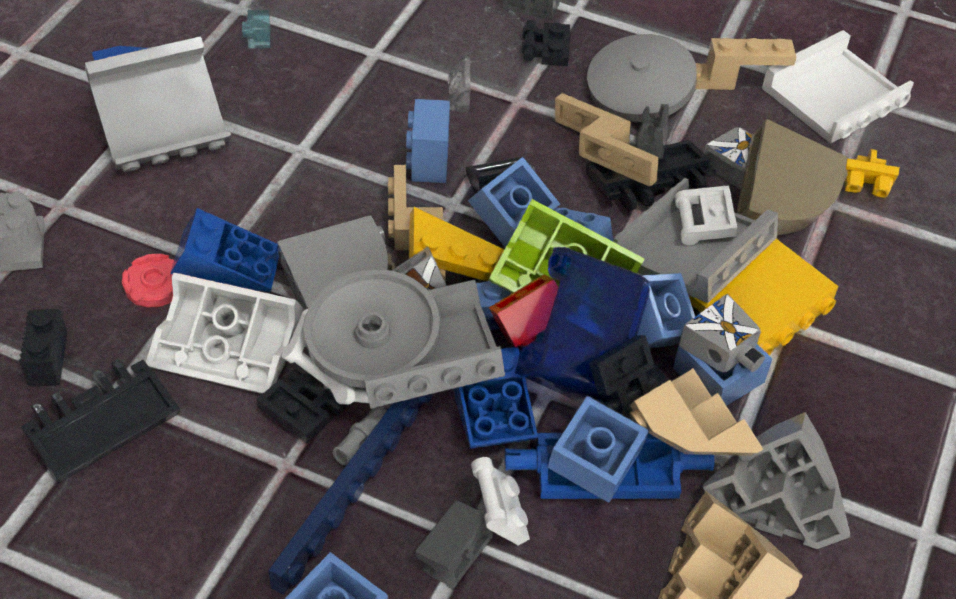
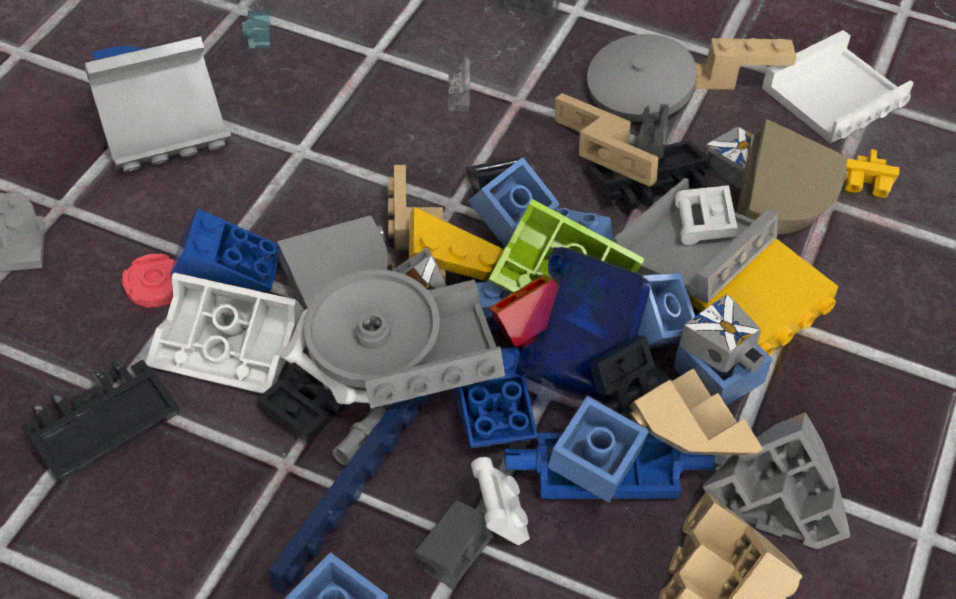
black brick [19,309,67,387] -> none
medium blue brick [406,99,450,183] -> none
black plate [521,19,570,67] -> none

